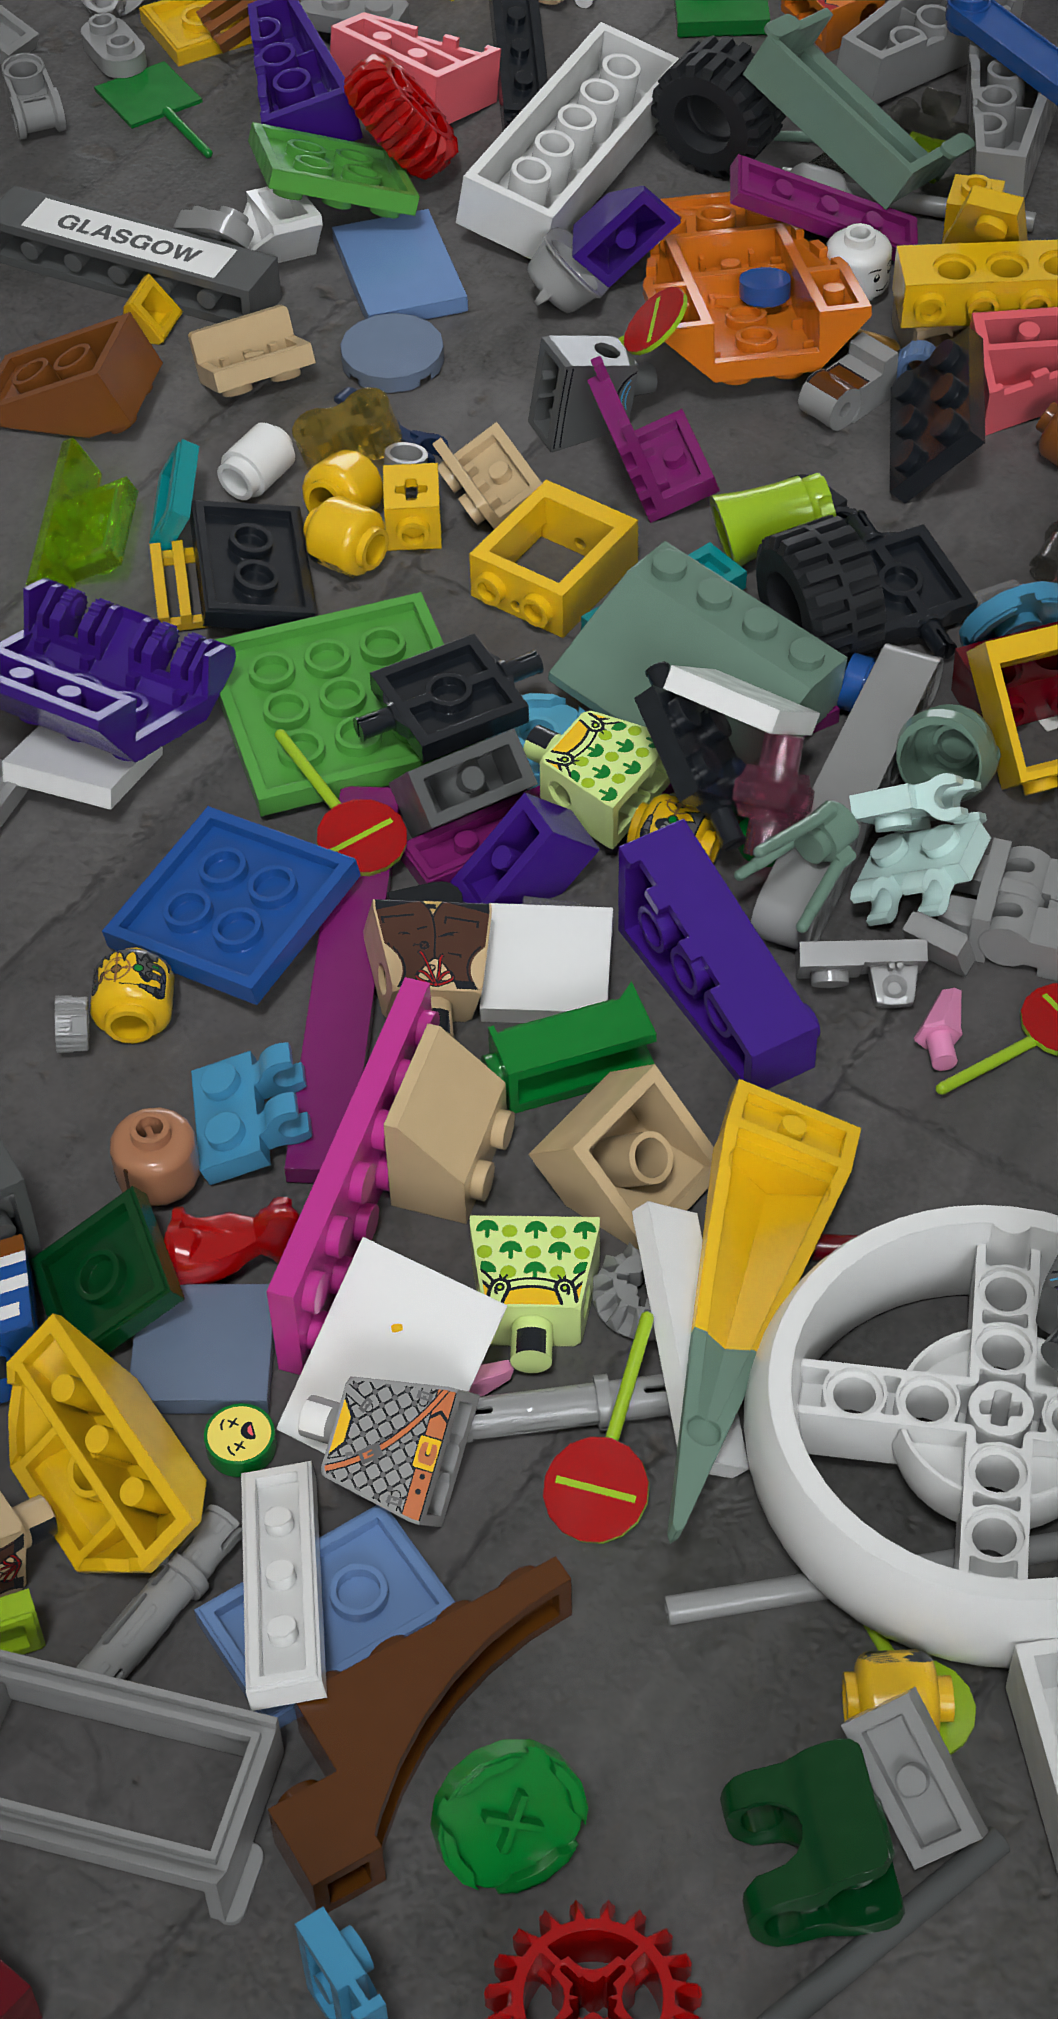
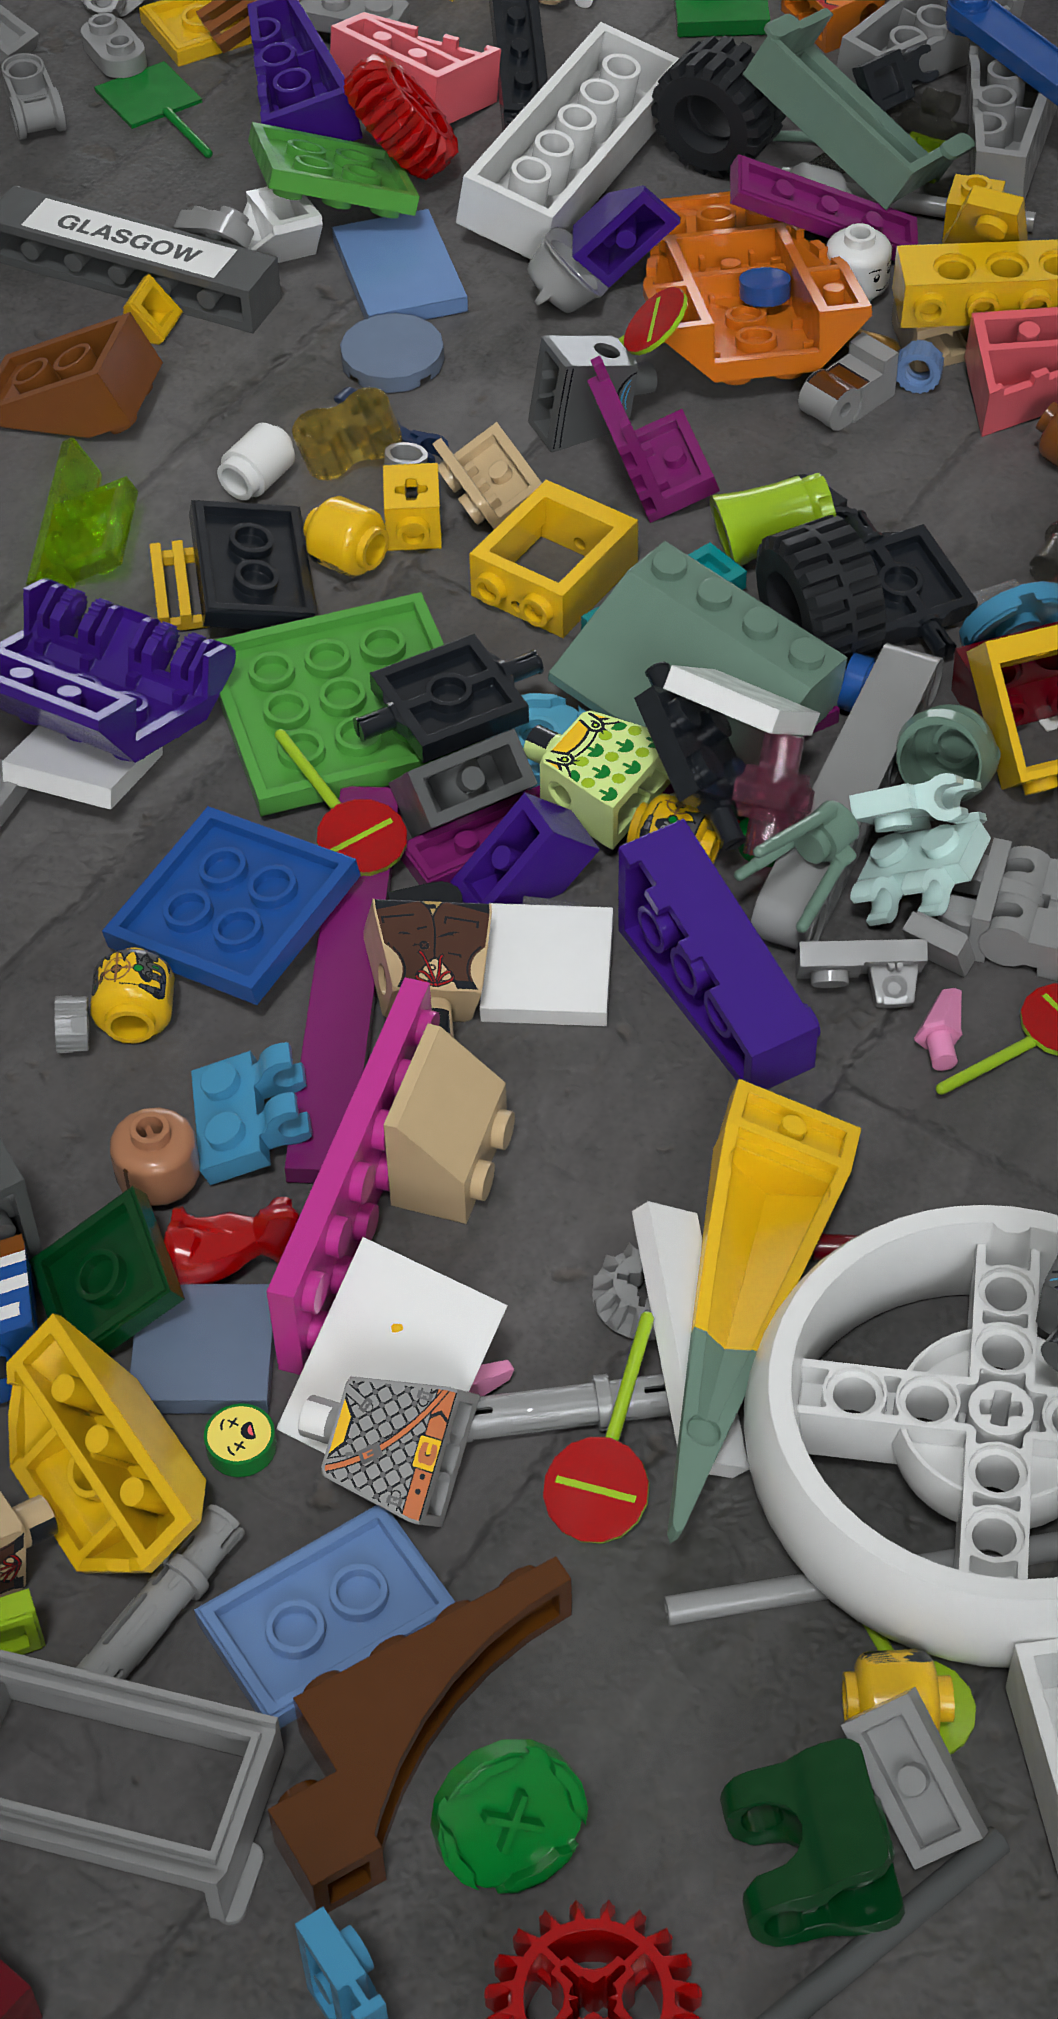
teal tile [149,439,200,551] -> none
tan bracket [188,305,316,397] -> none
white tile [241,1461,327,1711] -> none
yellow head [302,450,384,513] -> none
yellowish green torso [470,1215,600,1373] -> none
green window [481,981,657,1114] -> none
tan slope [528,1064,714,1249] -> none
black plate [890,326,985,504] -> none
none -> black plate [852,44,940,111]

